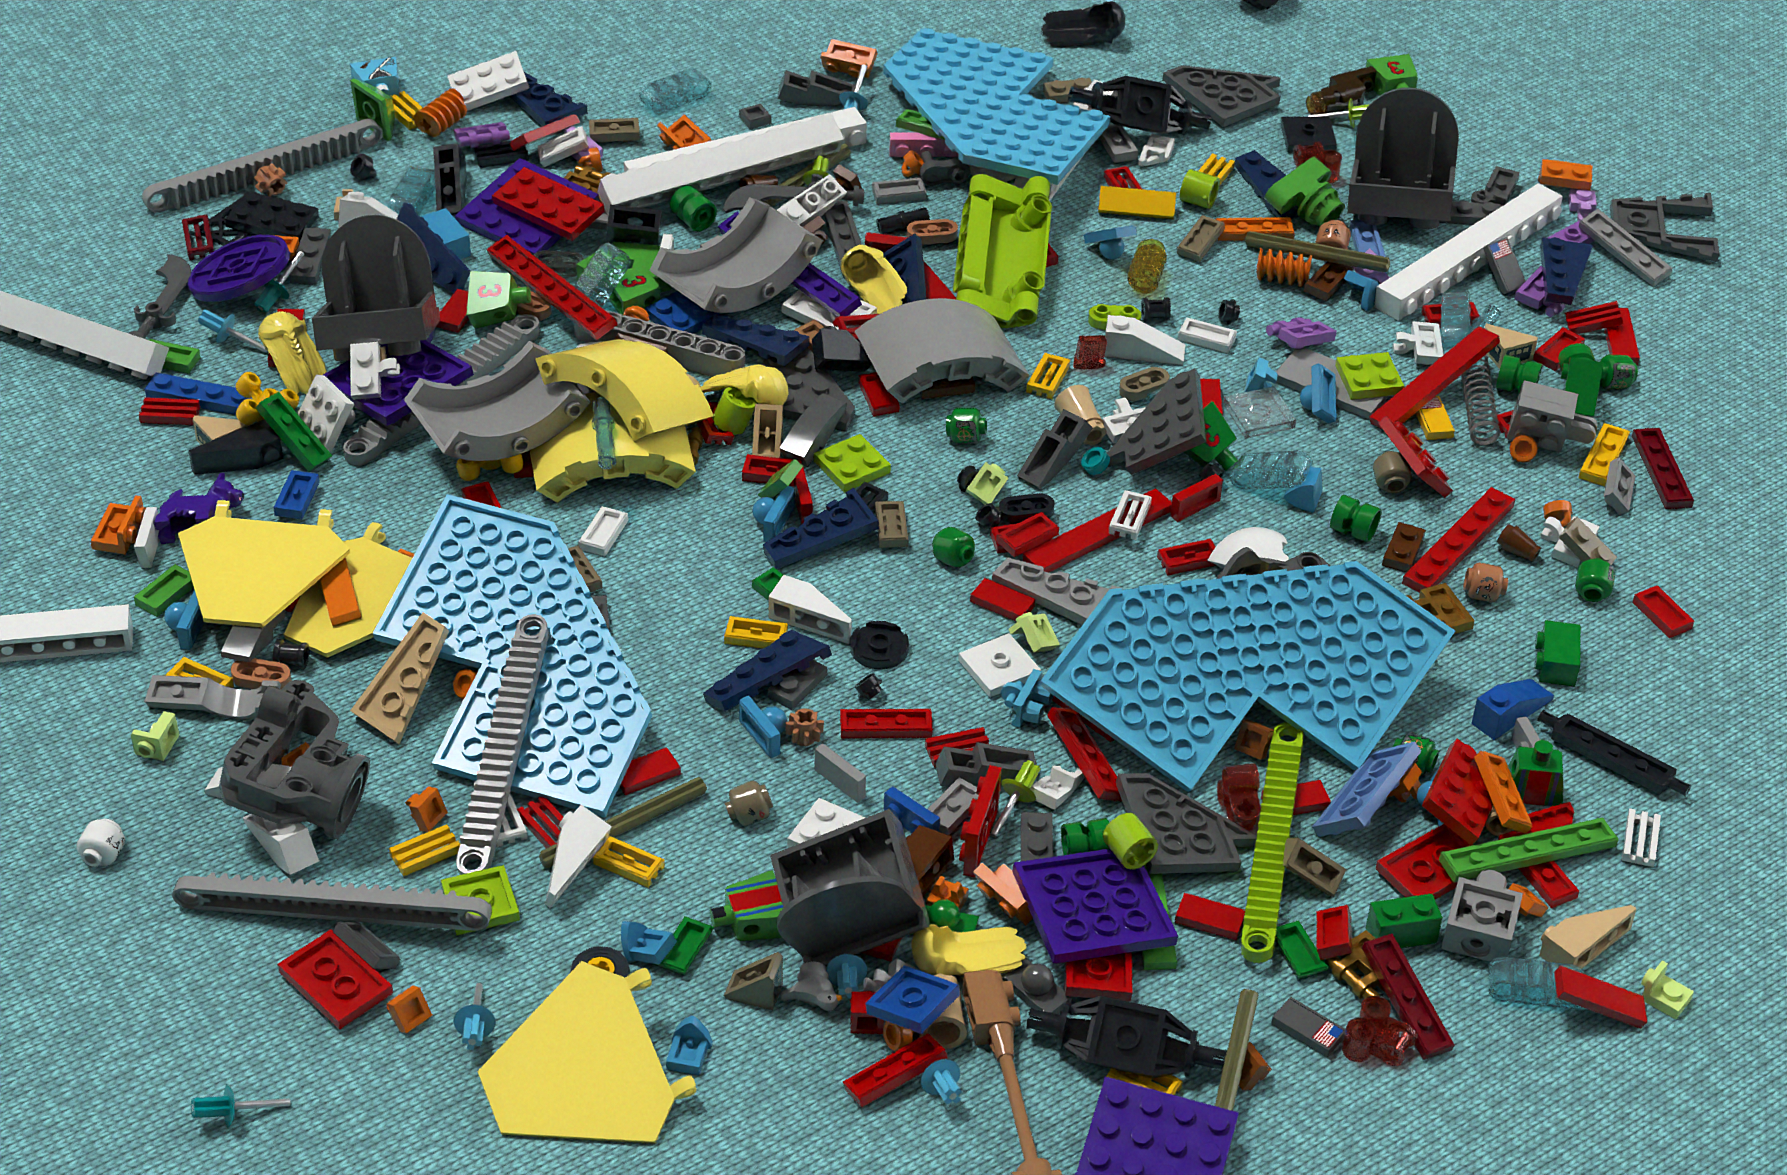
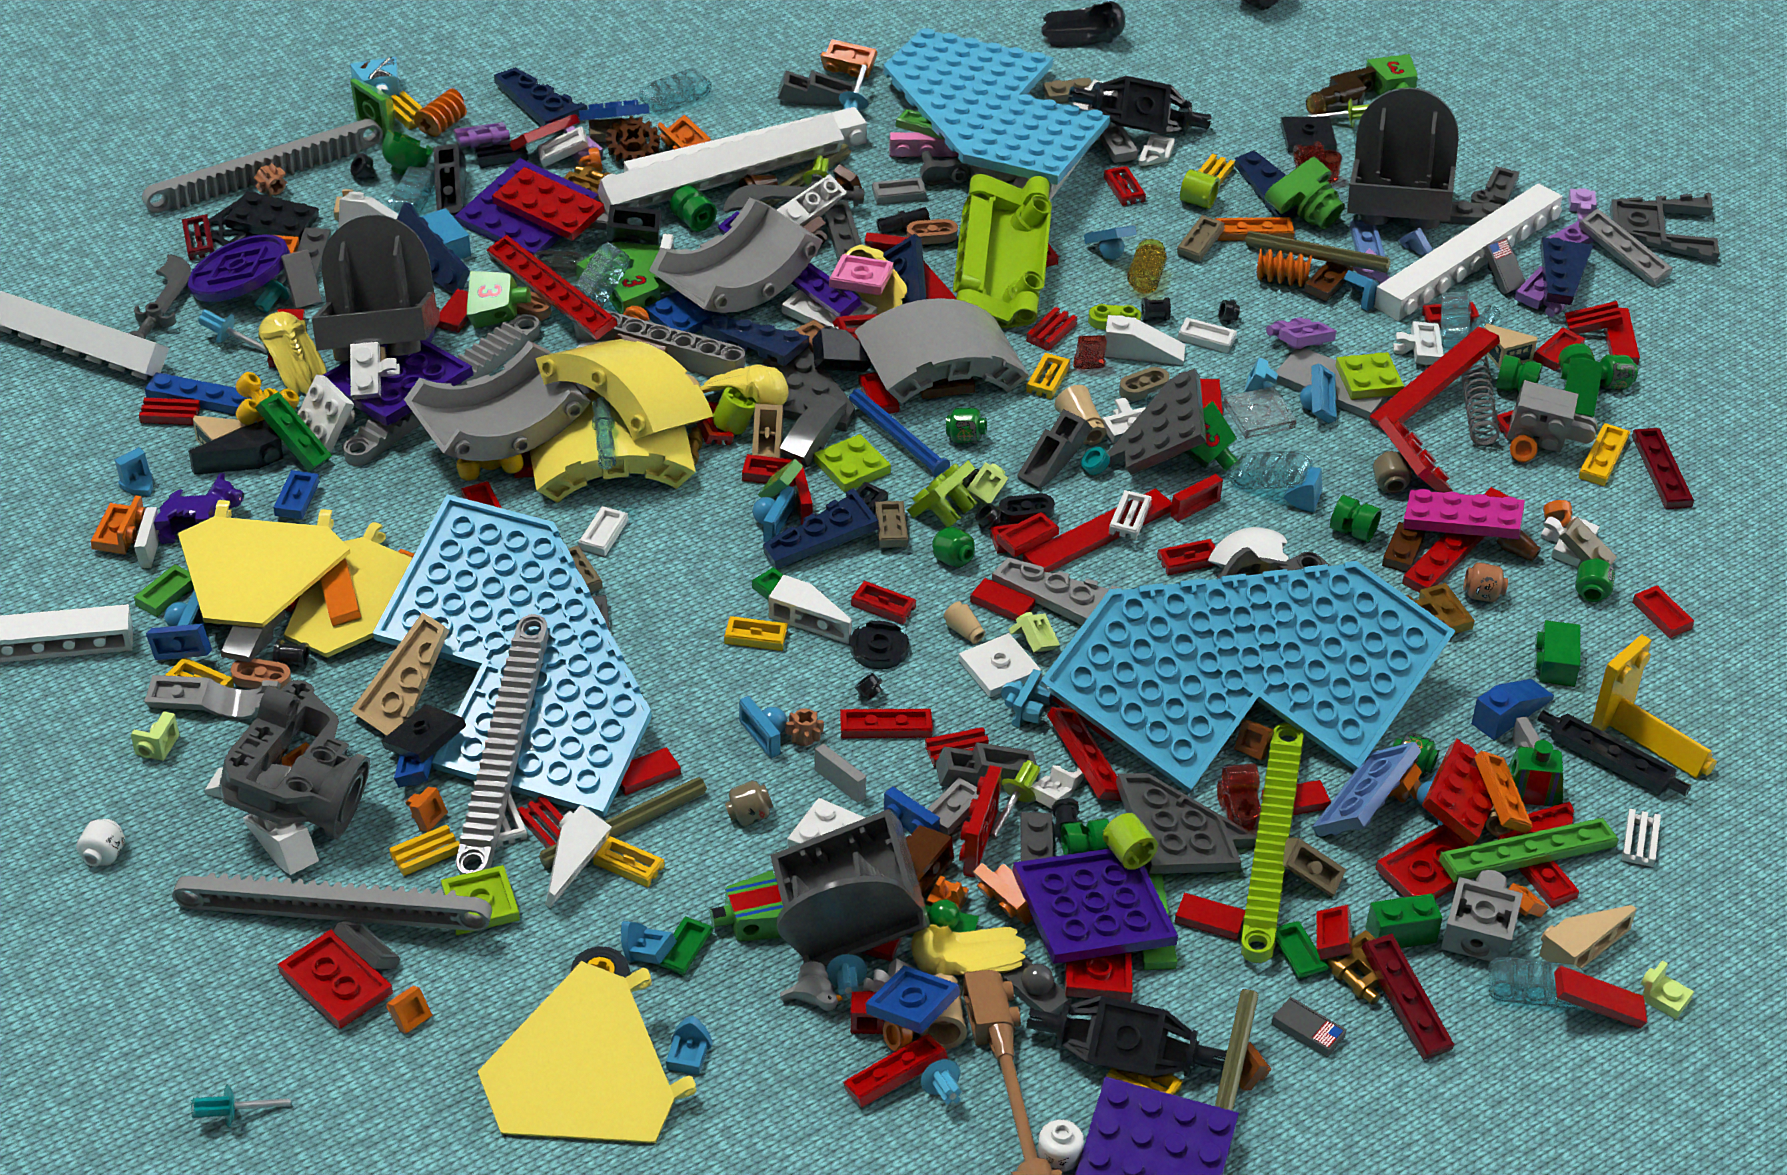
bright green tile [149,339,201,374] -> none
white plate [448,51,529,111] -> none
orange tile [453,669,478,699] -> none
medium azure piece [453,983,496,1050] -> none
dark blue wing [703,630,832,711] -> none
dark tan slope [724,952,783,1010] -> none
dark grey tile [739,104,772,130] -> none
dark grey hinge [768,659,827,710] -> none
orange tile [901,150,924,177] -> none
yellow tile [1098,186,1176,219] -> none
dark grey wing [1162,65,1281,127] -> none
black plate [1199,463,1224,481] -> none
nougat head [1315,220,1351,250] -> none
clear red piece [1342,996,1417,1066] -> none
yellow tile [1415,396,1455,440] -> none
orange bracket [1538,159,1593,191] -> none
light grey plate [1604,457,1635,515] -> none
none -> dark azure tile [114,447,153,497]
none -> blue plate [146,624,212,660]
none -> light grey tile [281,249,322,308]
none -> black plate [381,704,467,763]
none -> green cylinder [382,129,433,175]
none -> blue plate [394,754,434,788]
none -> blue plate [579,99,650,121]
none -> reddish brown gear [606,115,660,165]
none -> bright pink tile [829,254,893,295]
none -> blue axle [849,389,950,478]
none -> red tile [851,581,916,625]
none -> lime plate [907,460,978,528]
none -> tan cone [943,601,986,644]
none -> red tile [1026,306,1078,351]
none -> white head [1038,1120,1084,1172]
none -> black bush [1052,798,1080,839]
none -> medium blue tile [1399,228,1433,255]
none -> dark pink plate [1403,489,1525,539]
none -> yellow piece [1591,634,1717,779]

